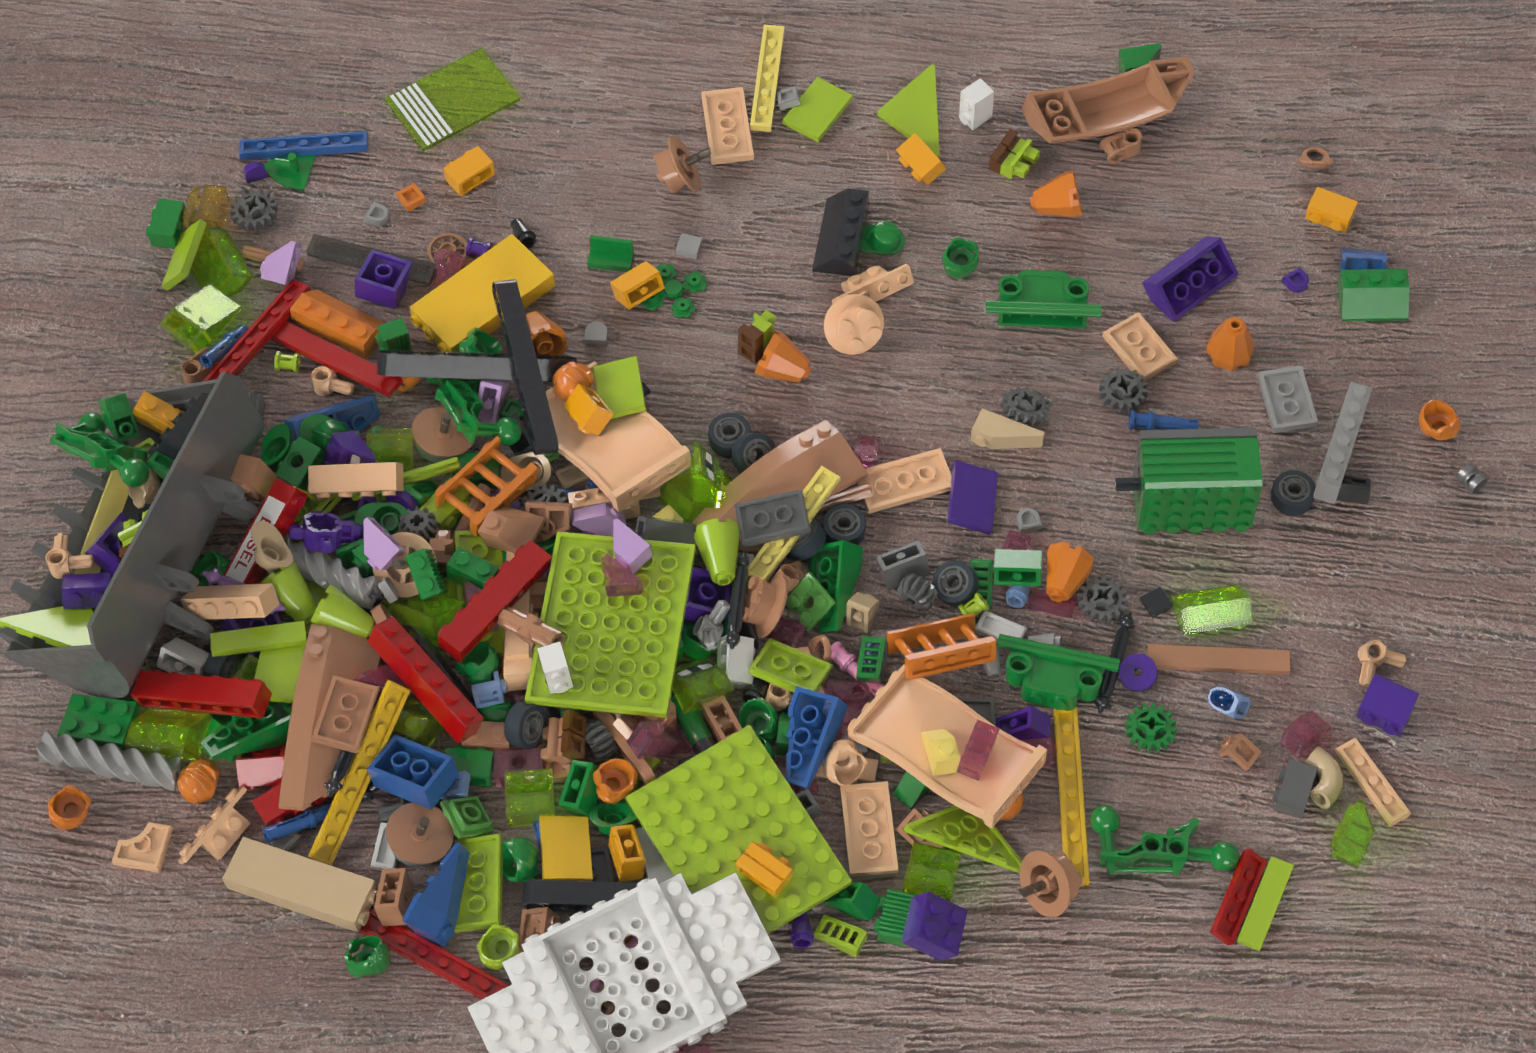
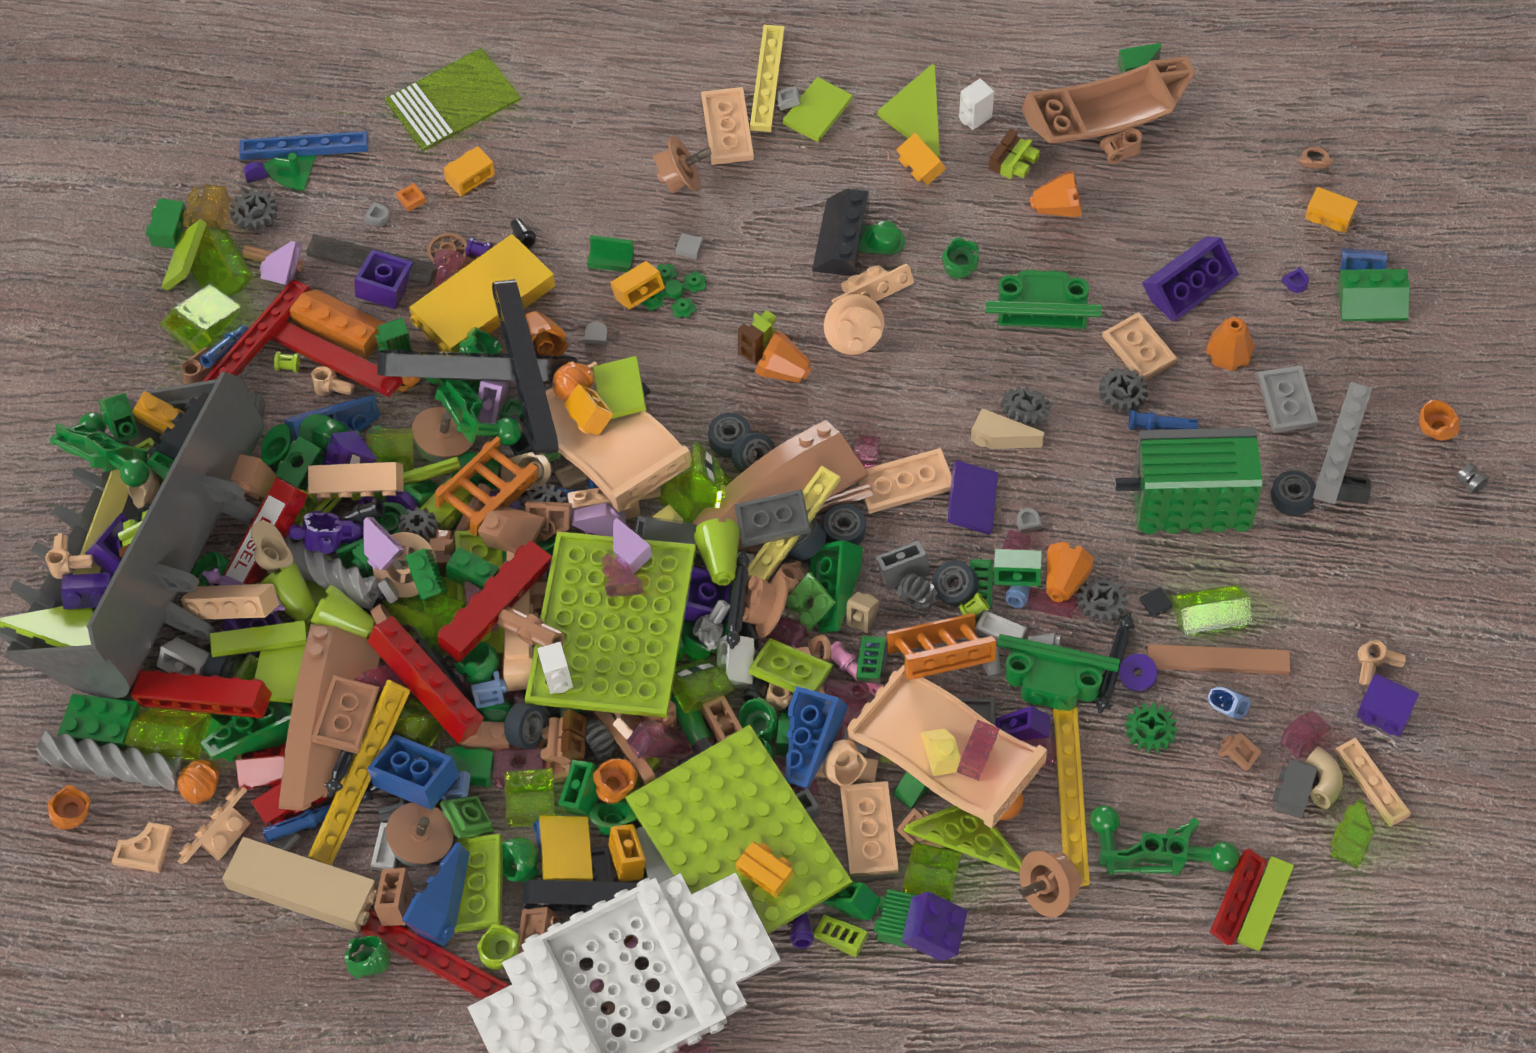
none -> black pin [337,498,385,524]

